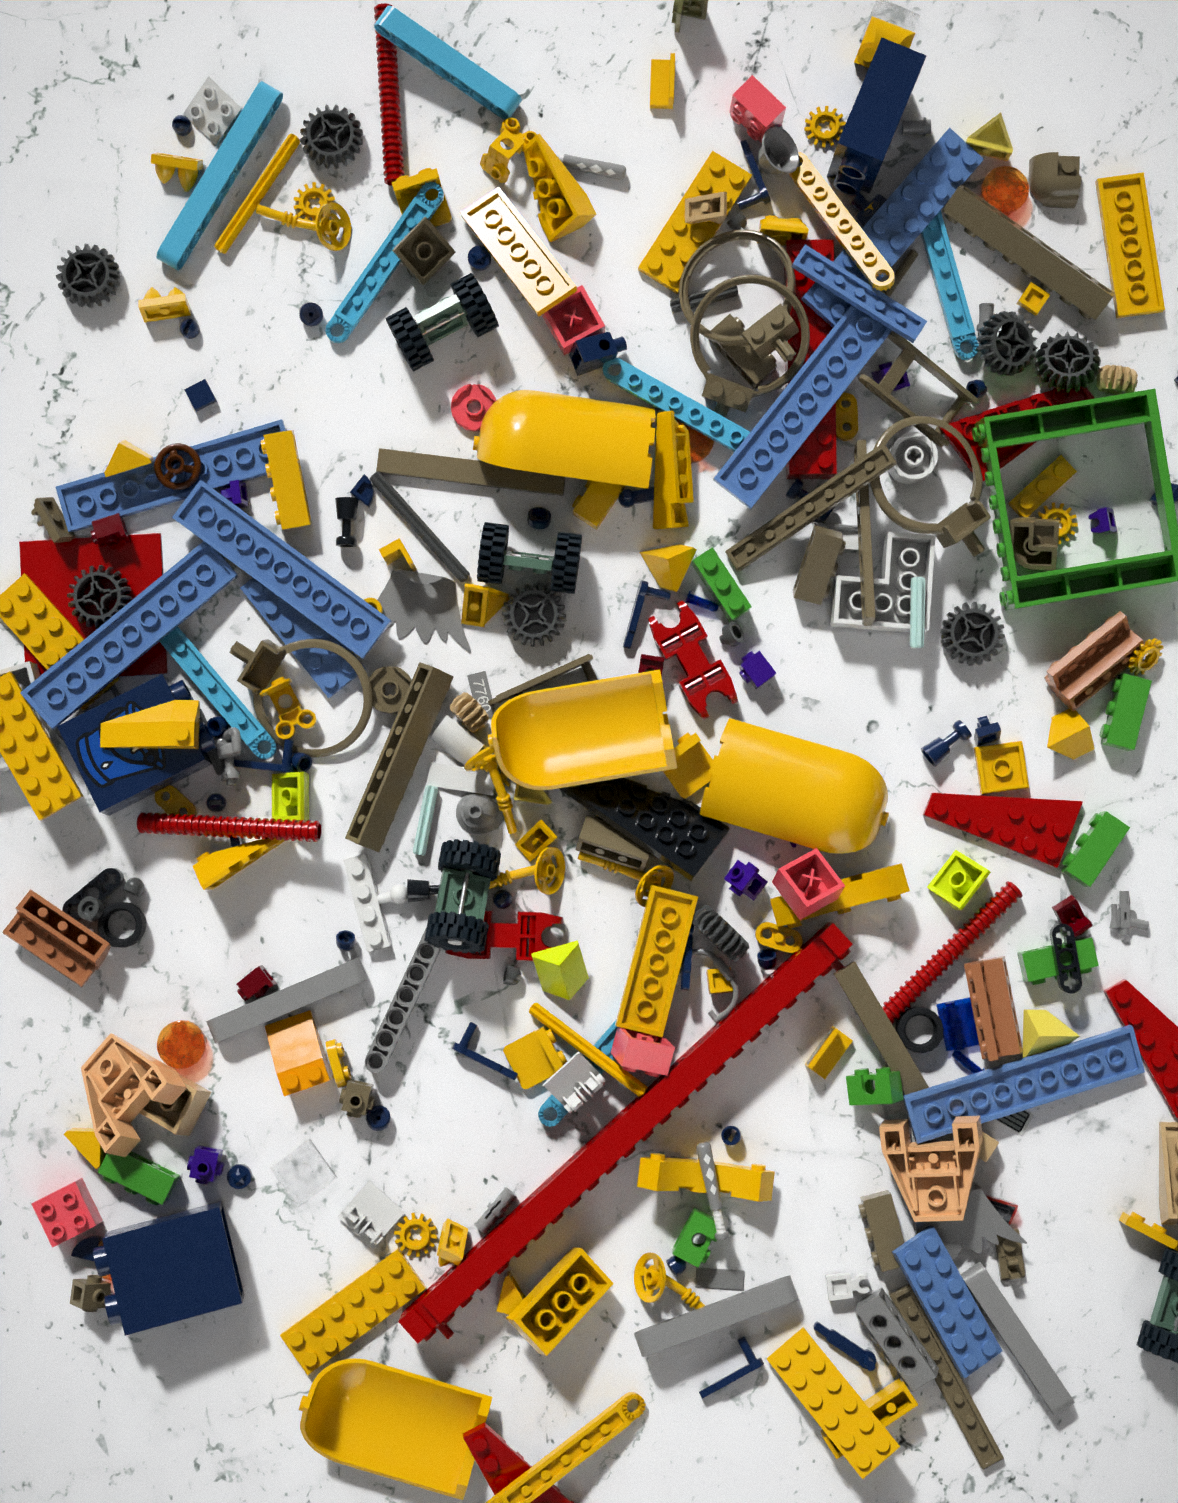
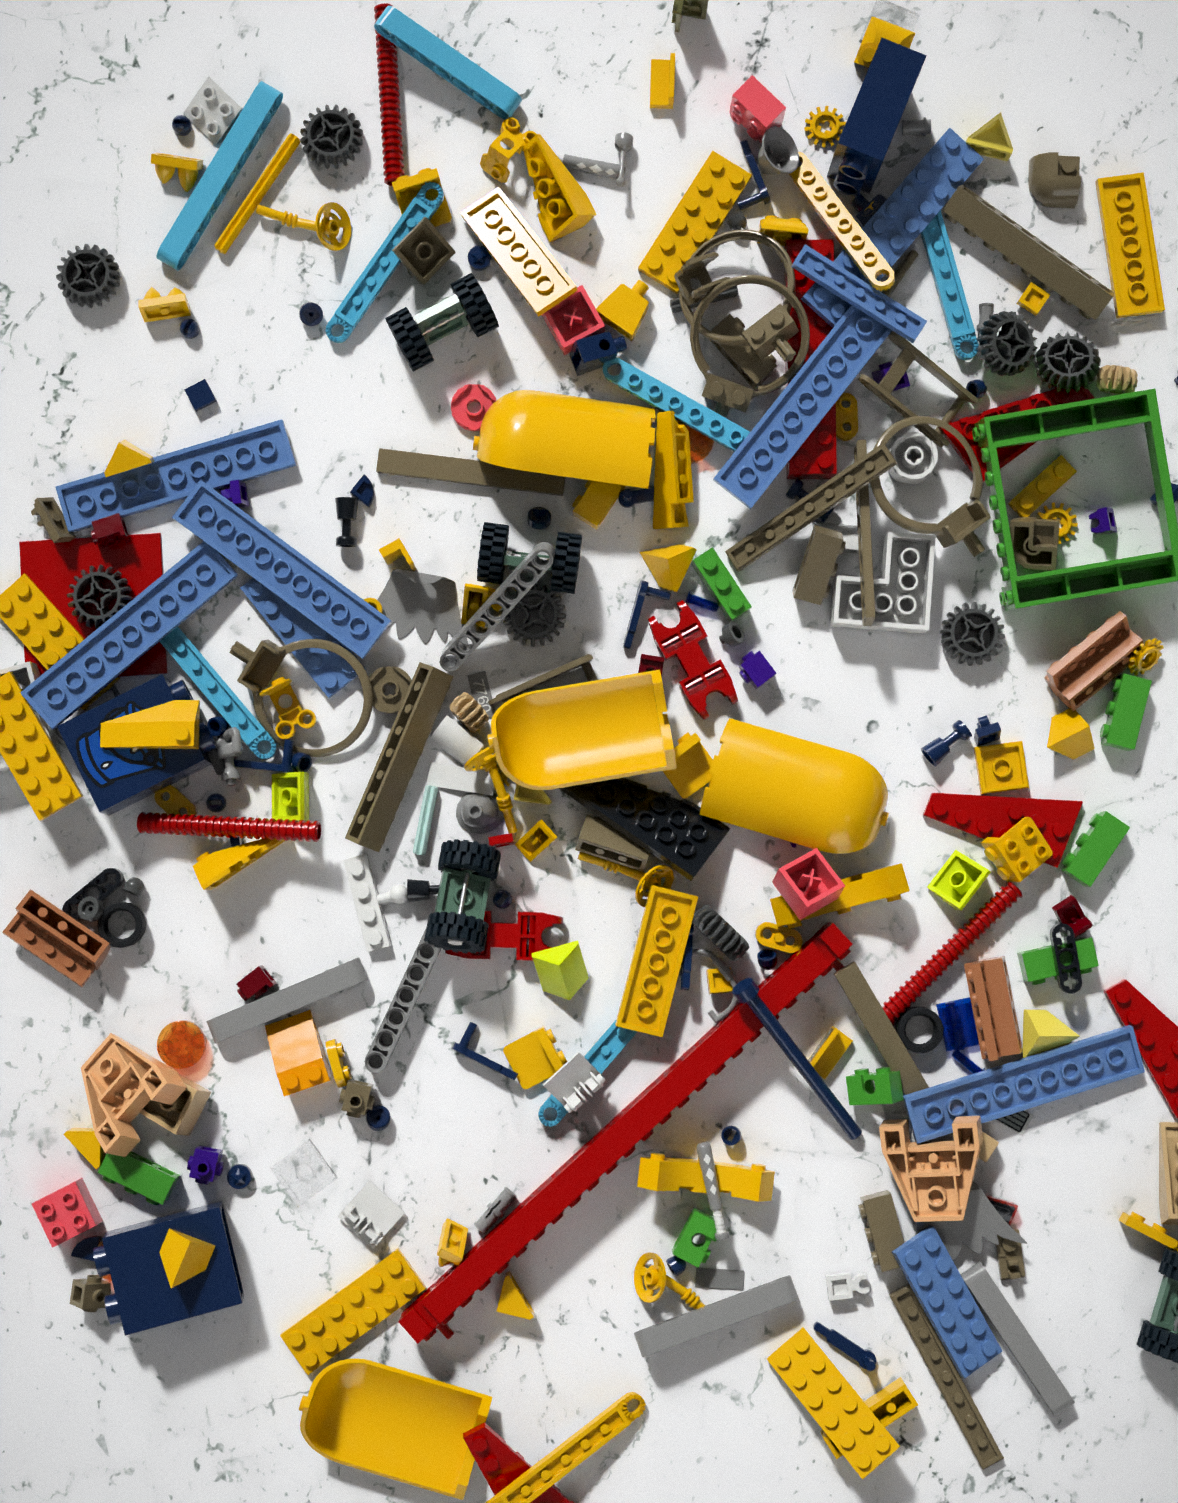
reddish brown piece [154,443,202,490] -> none
yellow brick [261,430,312,530] -> none
yellow gear [293,182,335,221] -> none
dark blue hinge [336,930,355,951] -> none
dark grey axle [370,471,470,582] -> none
yellow gear [394,1213,437,1257] -> none
yellow dish [489,847,565,895] -> none
dark grey hinge [503,965,522,985] -> none
yellow brick [506,1247,614,1356] -> none
yellow axle [528,1003,648,1097] -> none
coral brick [611,1027,675,1077] -> none
tan slope [685,192,727,224] -> none
dark blue piece [699,1336,764,1399] -> none
dark purple brick [724,860,768,901] -> none
light grey brick [855,1287,939,1392] -> none
light aqua axle [910,577,925,648] -> none
clear orange tile [980,166,1029,216] -> none
light grey piece [1109,891,1149,935] -> none
none -> yellow slope [159,1228,215,1289]
none -> light grey beam [439,542,555,672]
none -> red tile [488,833,516,848]
none -> yellow torso [596,280,649,341]
none -> light grey hinge [615,132,634,187]
none -> dark tan piece [674,252,730,306]
none -> dark blue piece [732,978,862,1140]
none -> yellow bracket [981,817,1053,882]

